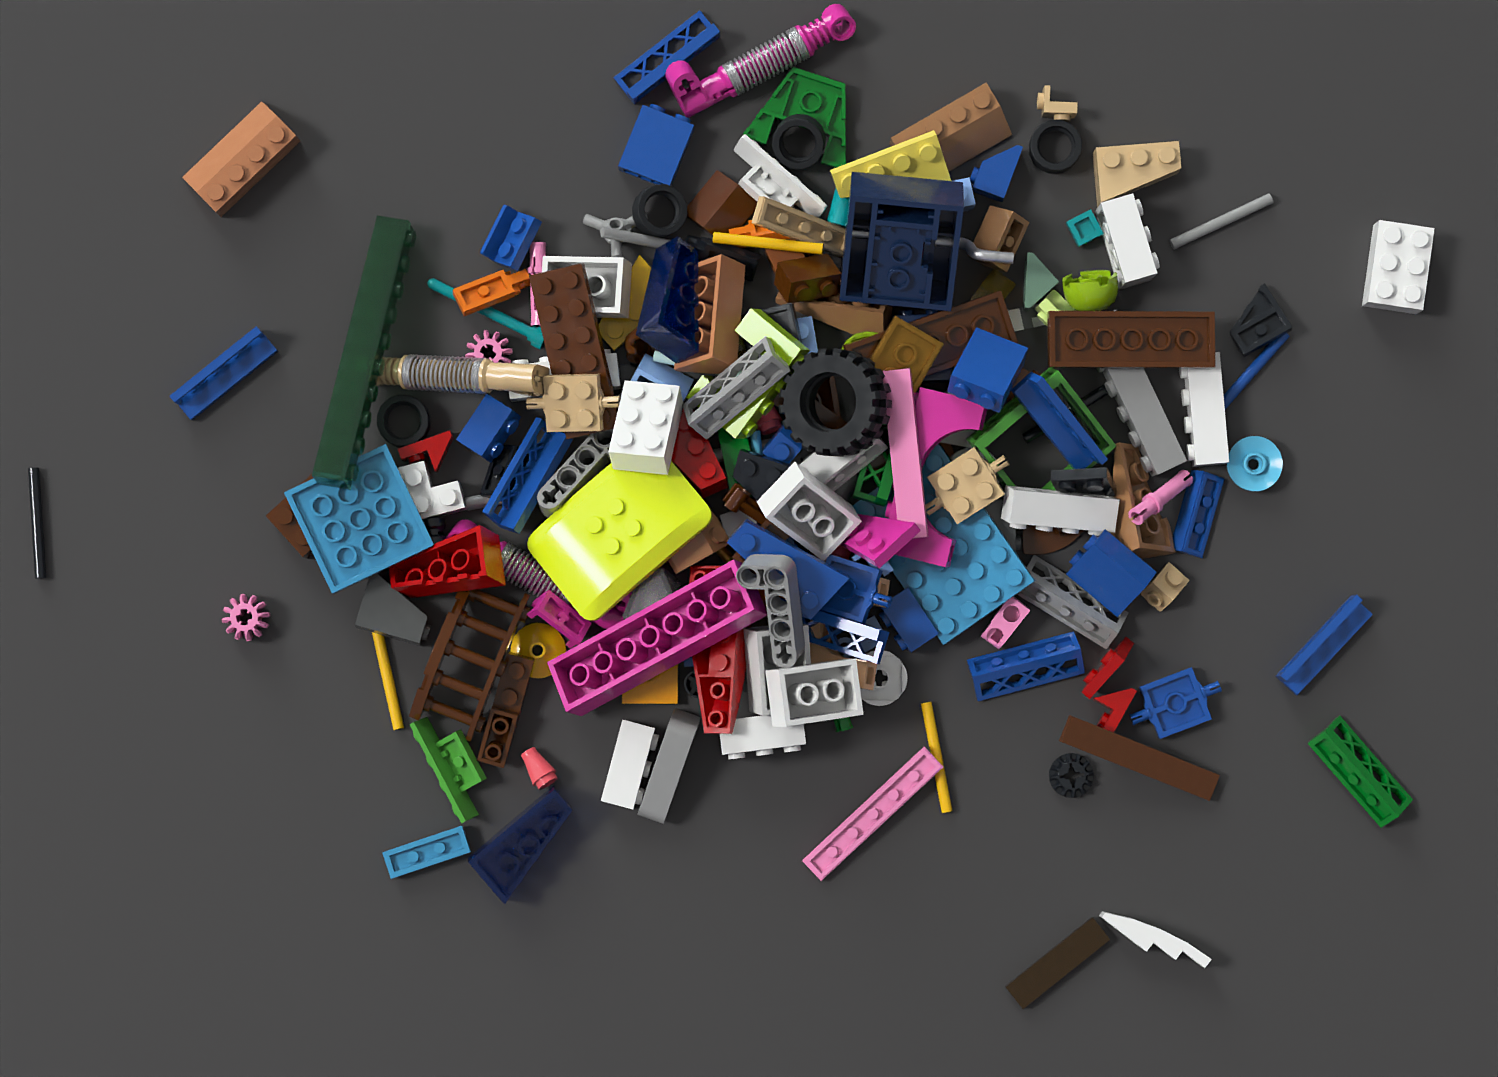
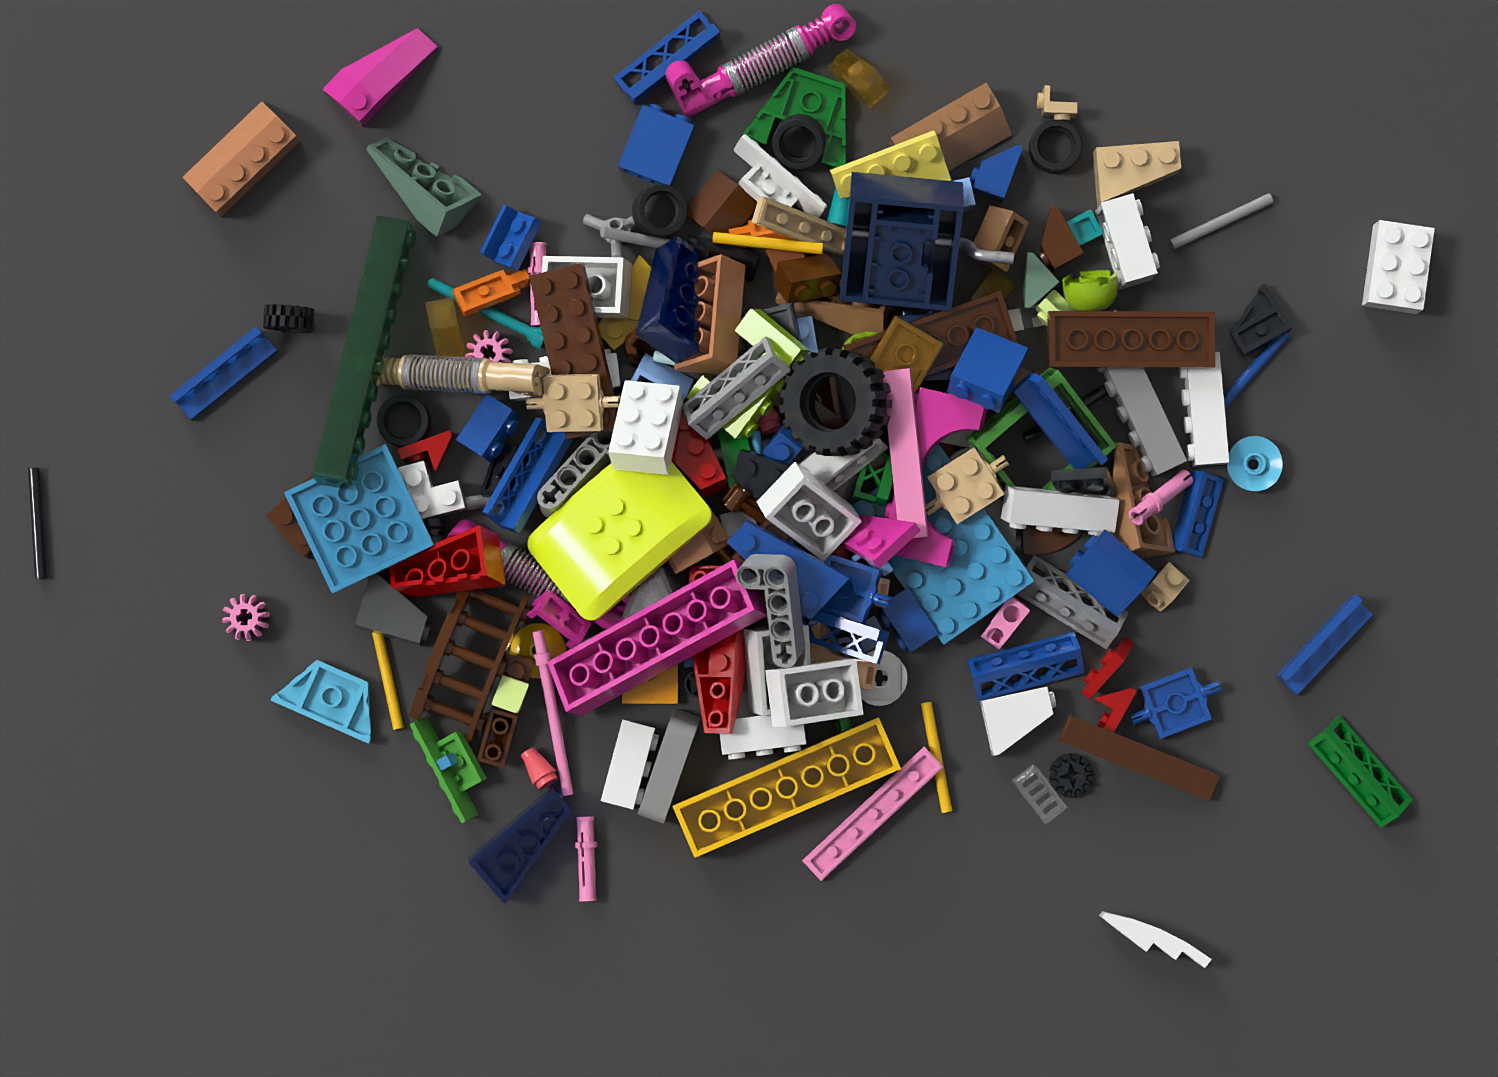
dark azure plate [382,825,471,879] -> none
dark brown tile [1005,917,1110,1009] -> none
none -> black tyre [263,304,315,333]
none -> medium azure wing [271,660,371,744]
none -> dark pink wedge [323,28,438,127]
none -> sand green wedge [366,138,482,237]
none -> clear yellow slope [425,297,466,360]
none -> dark azure piece [436,753,458,771]
none -> yellowish green slope [492,675,529,713]
none -> bright pink bar [532,630,574,796]
none -> bright pink pin [575,816,597,901]
none -> yellow brick [673,717,901,858]
none -> clear yellow slope [827,48,890,109]
none -> white slope [980,687,1056,756]
none -> clear slope [1011,764,1067,825]
none -> reddish brown slope [1038,205,1084,272]

